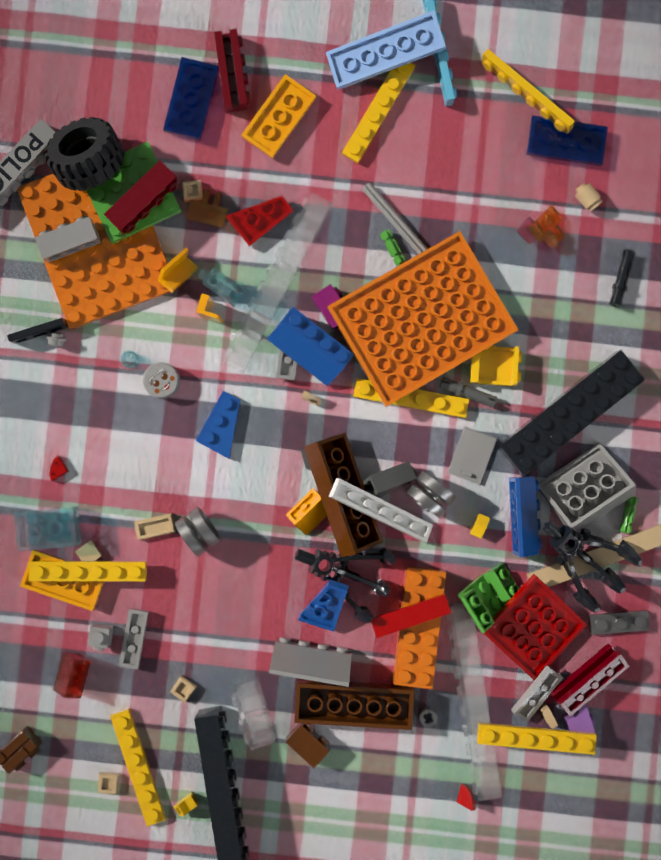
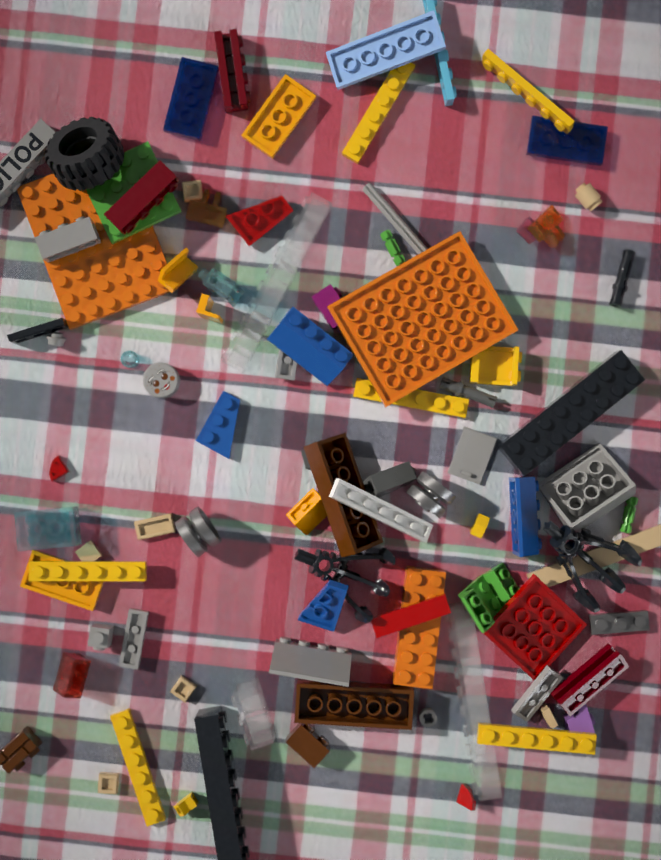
tan tile [302,390,322,406] -> none

